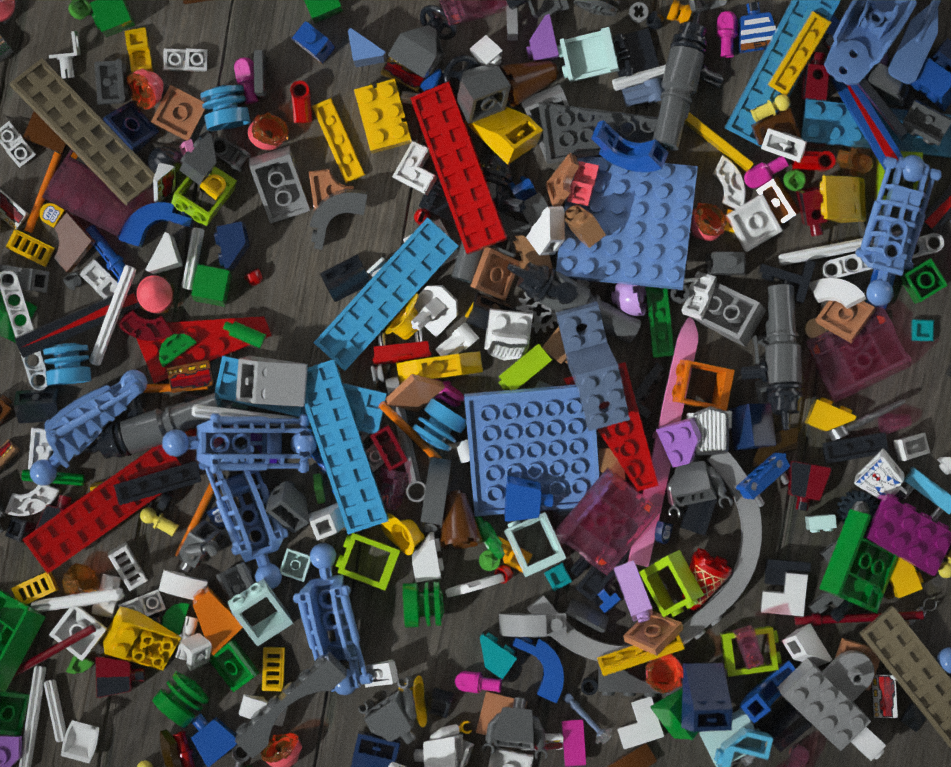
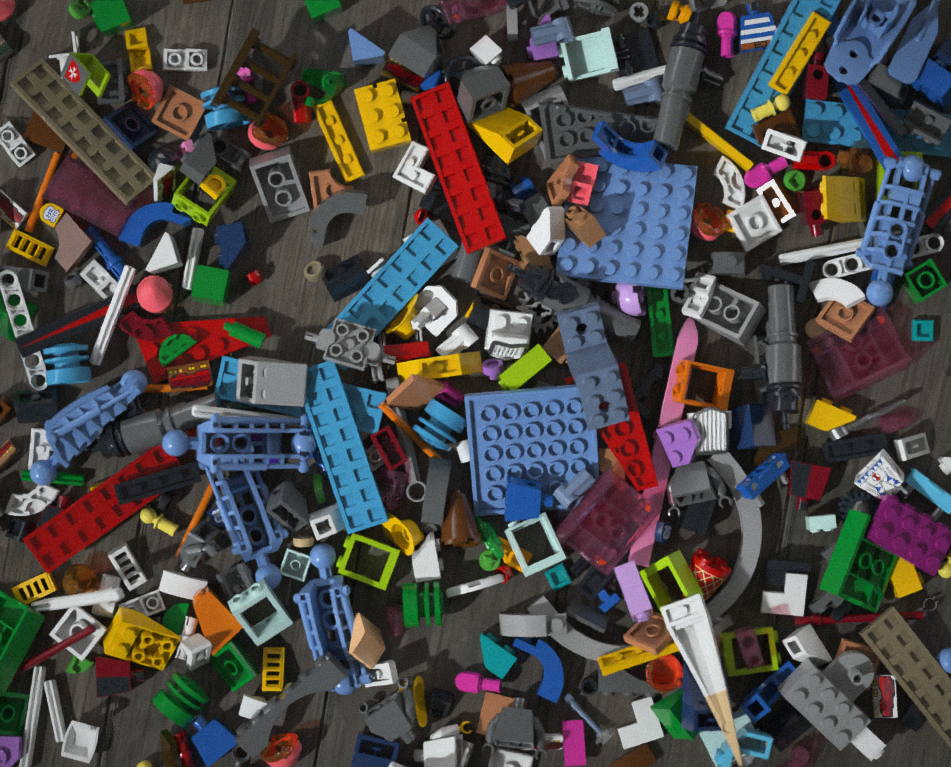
blue torso [291,21,335,64] -> none
none -> piece [60,52,111,97]
none -> dark brown fence [210,28,298,130]
none -> tan tile [293,536,314,547]
none -> green helmet [302,68,348,107]
none -> dark tan tile [303,261,326,282]
none -> light grey piece [304,318,396,371]
none -> light nougat slope [349,613,386,669]
none -> clear pink cone [384,603,404,636]
none -> medium lavender tile [482,358,504,380]
none -> sand blue piece [530,16,575,47]
none -> sand blue piece [553,468,597,511]
none -> white plate [660,594,743,766]

